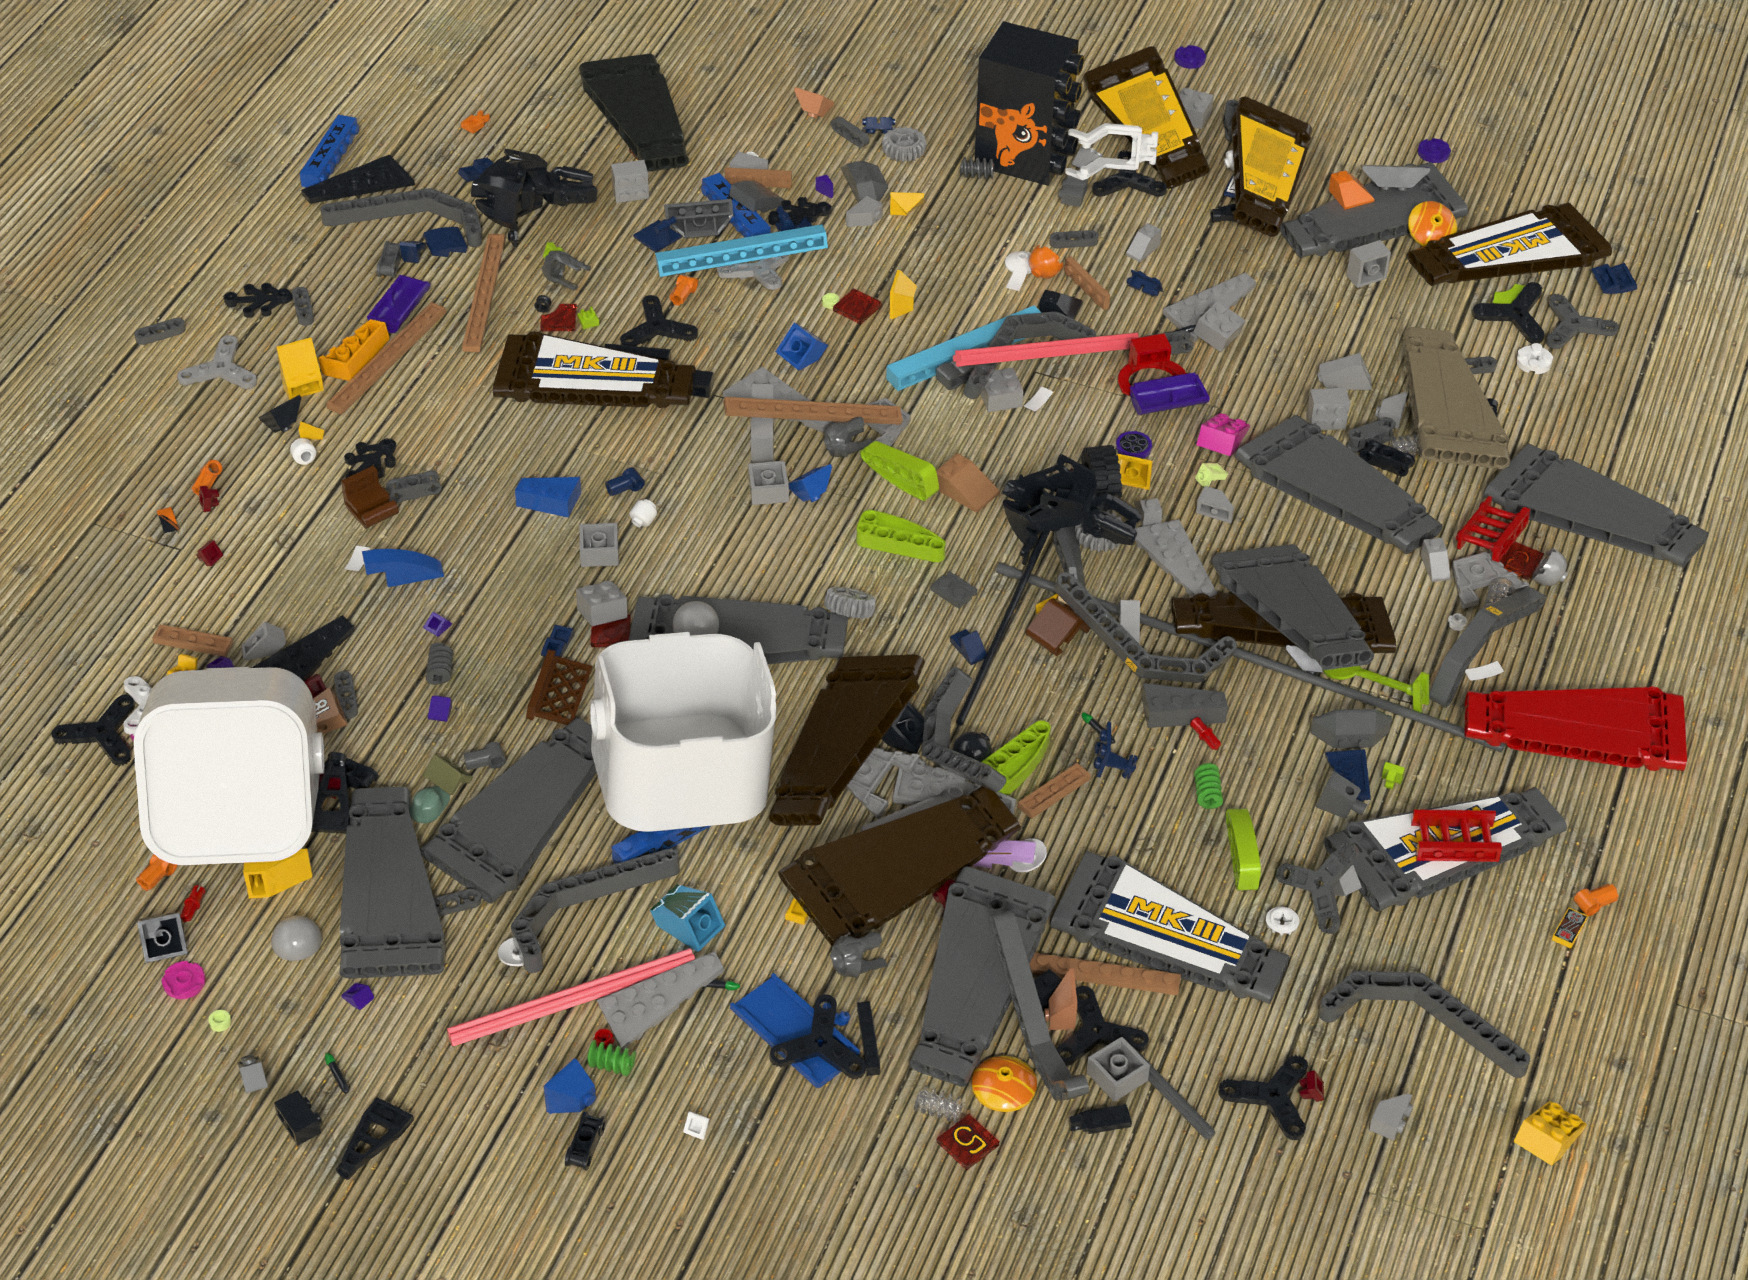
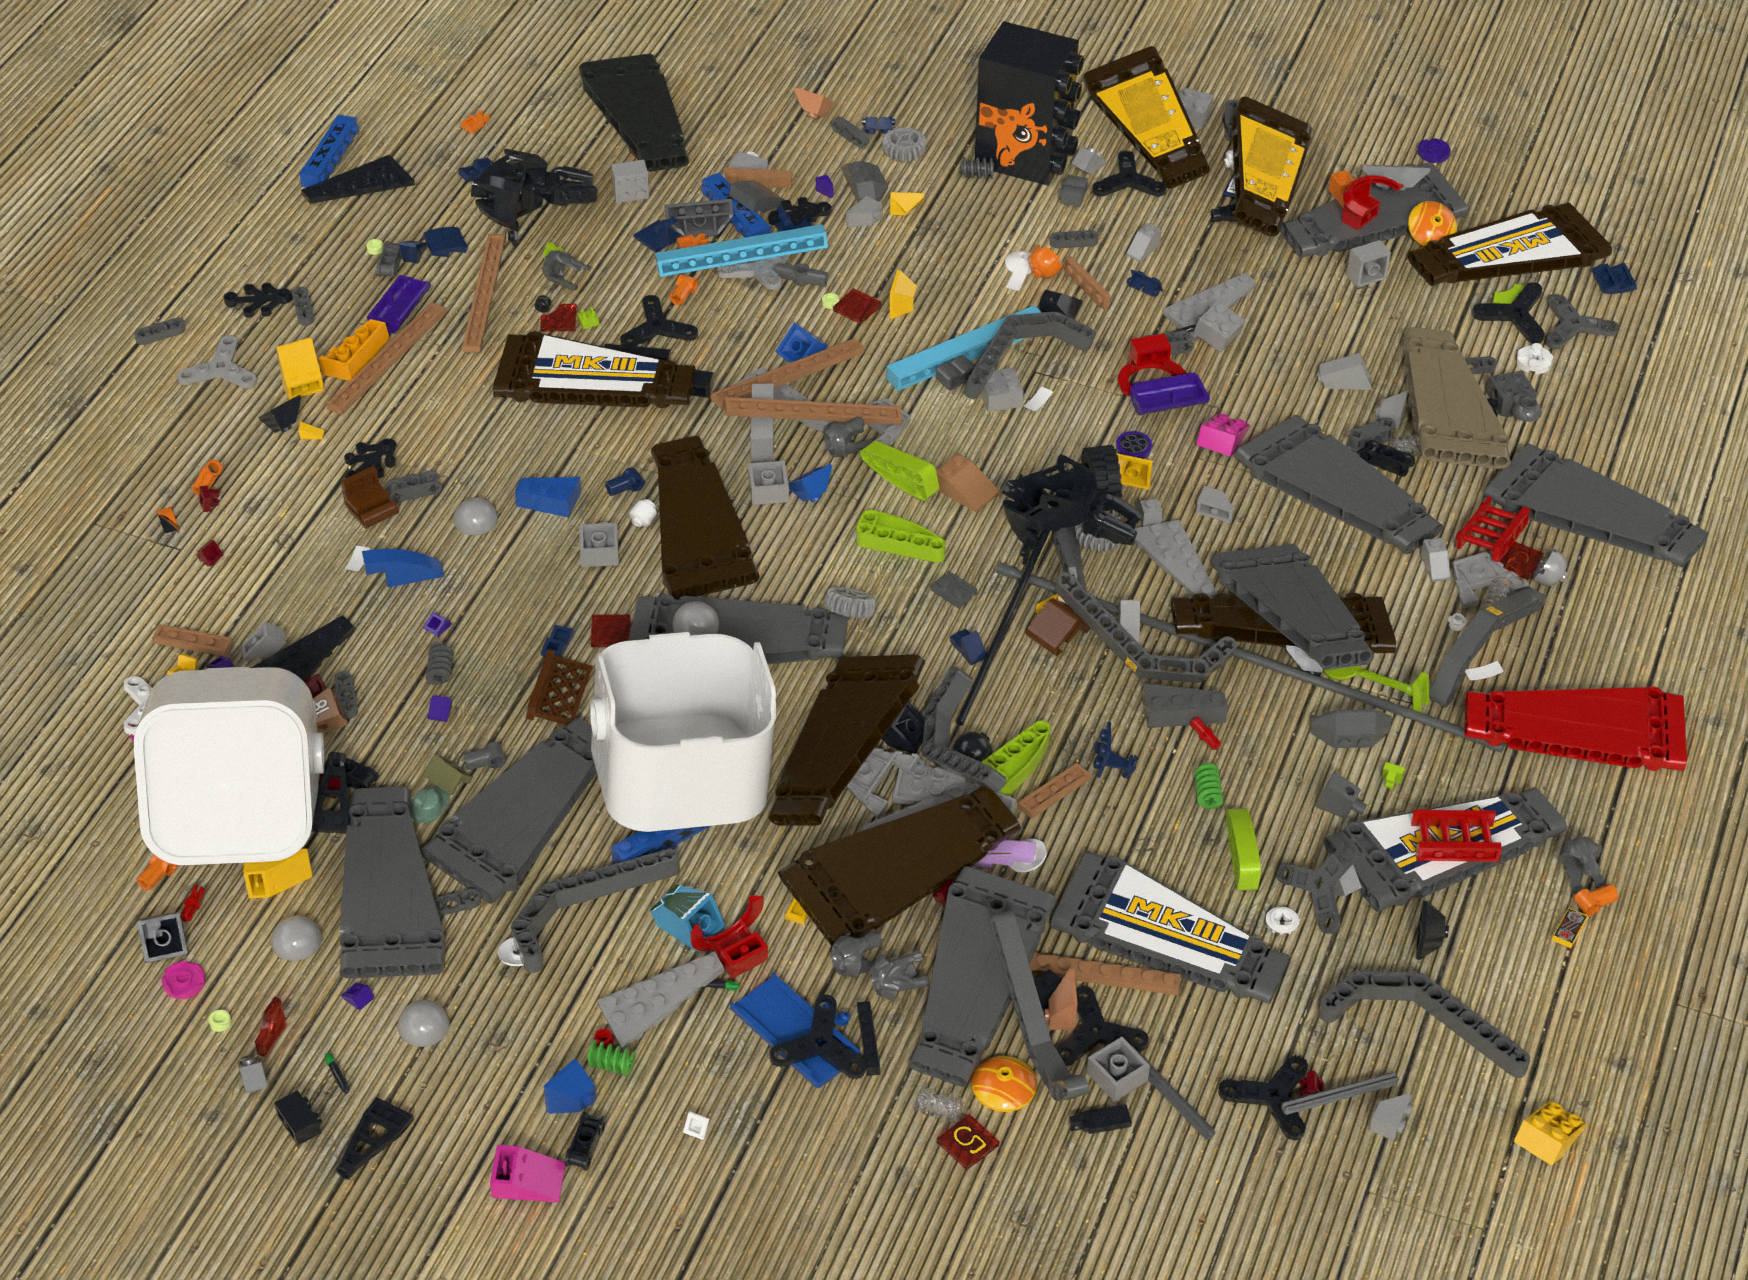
black piece [51,695,135,766] -> none
white head [290,438,316,465] -> none
dark grey beam [320,188,483,247] -> none
coral axle [446,948,695,1047] -> none
light grey brick [576,581,627,626] -> none
coral axle [953,332,1140,367] -> none
white piece [1065,123,1158,180] -> none
black piece [1082,712,1115,744] -> none
dark purple tile [1174,45,1206,69] -> none
yellowish green bracket [1195,463,1228,487] -> none
light grey brick [1306,388,1350,430] -> none
dark blue wing [1325,749,1371,801] -> none
none -> clear red tile [254,996,287,1057]
none -> yellowish green tile [366,239,384,255]
none -> light grey piece [398,1000,450,1047]
none -> light grey piece [453,497,498,535]
none -> dark pink slope [490,1145,565,1203]
none -> dark brown panel [651,436,760,599]
none -> orange plate [676,233,708,249]
none -> red piece [690,895,768,979]
none -> medium nougat plate [711,338,865,409]
none -> dark grey piece [775,263,829,287]
none -> dark grey piece [869,950,929,1001]
none -> dark grey axle [1281,1072,1399,1115]
none -> red piece [1342,175,1404,230]
none -> black slope [1416,900,1449,960]
none -> dark grey brick [1486,370,1542,422]
none -> dark grey piece [1558,837,1606,894]

